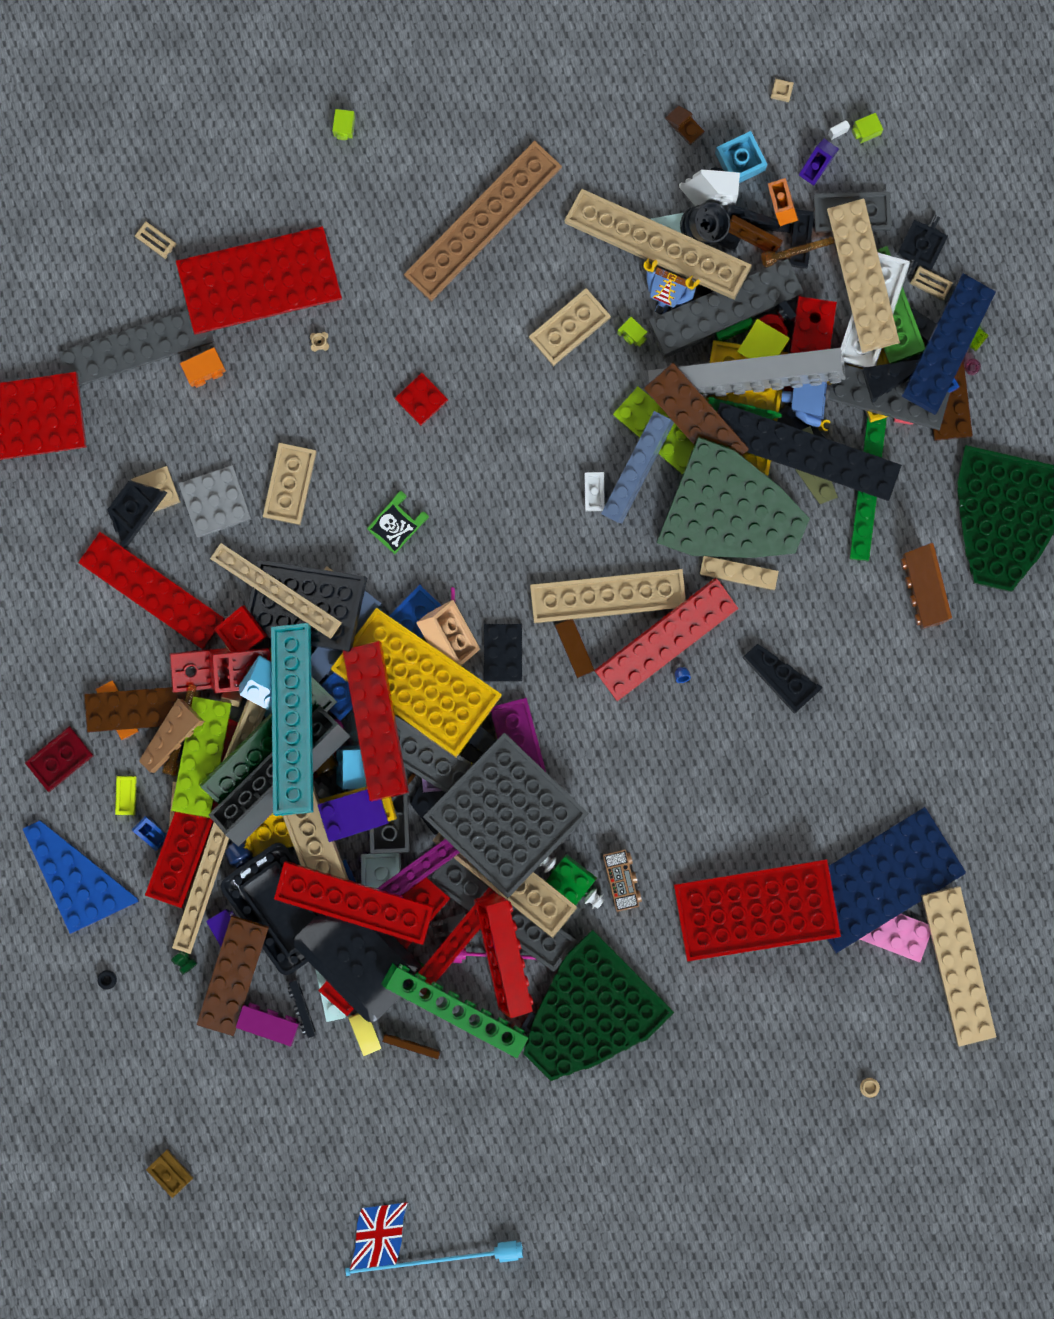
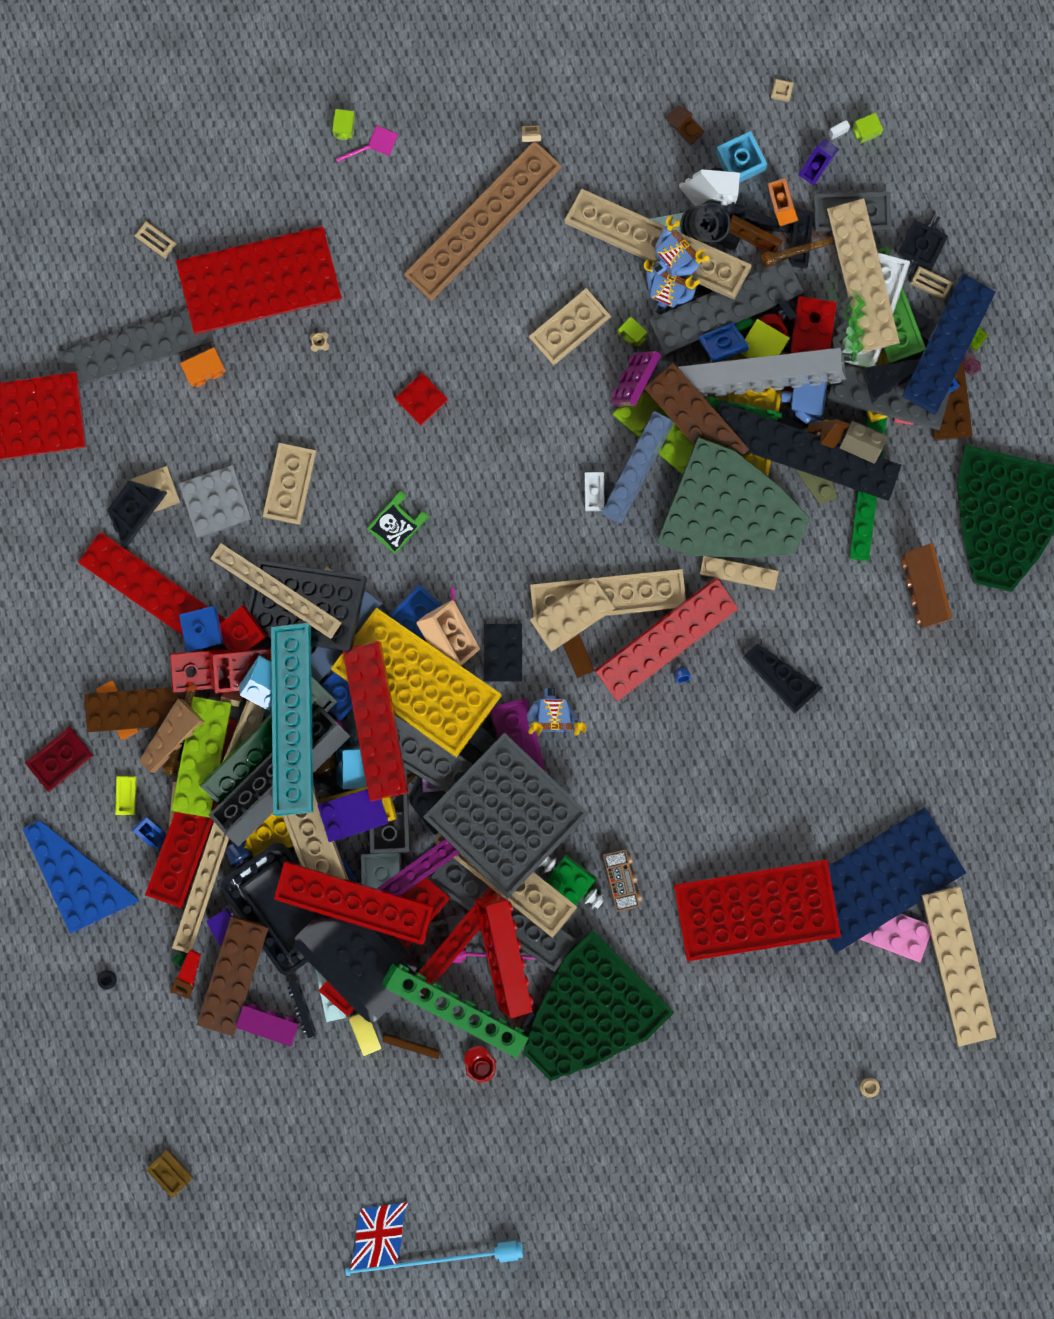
none -> red piece [170,949,202,1000]
none -> blue plate [179,606,224,652]
none -> dark pink piece [336,126,398,162]
none -> red hat [464,1046,497,1083]
none -> tan tile [521,125,541,142]
none -> torso [526,688,587,736]
none -> tan plate [530,577,615,652]
none -> magenta plate [610,351,661,407]
none -> torso [651,216,709,277]
none -> blue plate [699,322,749,363]
none -> reddish brown slope [808,419,849,448]
none -> clear neon green piece [832,294,867,362]
none -> dark tan slope [840,420,887,464]

